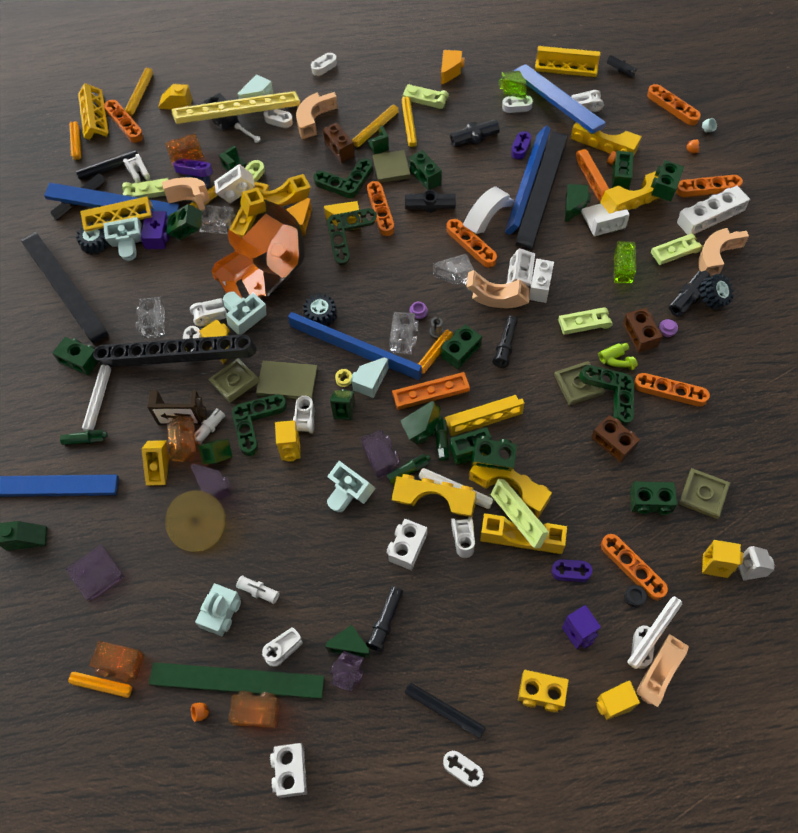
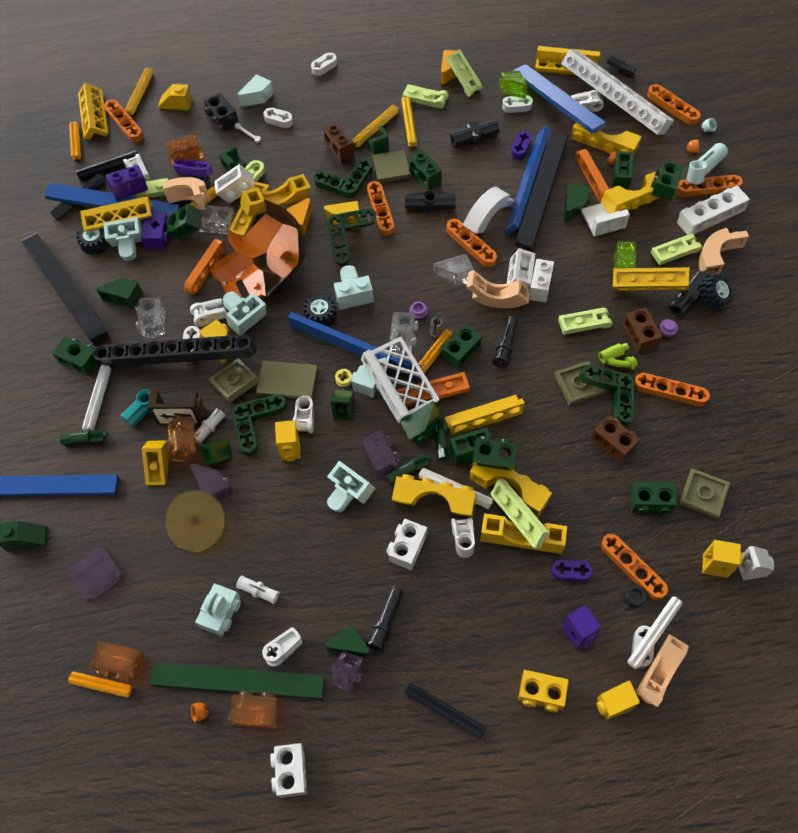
light yellow tile [172,91,300,124] -> none
light nougat arch [296,92,338,139] -> none
white beam [443,751,483,787] -> none
none -> dark green slope [97,278,142,308]
none -> dark purple brick [106,165,148,201]
none -> teal piece [121,389,150,427]
none -> orange beam [184,239,226,295]
none -> light aqua brick [334,265,374,310]
none -> white fence [361,337,440,423]
none -> yellowish green plate [446,49,482,97]
none -> white brick [561,49,674,134]
none -> yellow fence [613,267,690,291]
none -> light aqua piece [687,143,728,184]

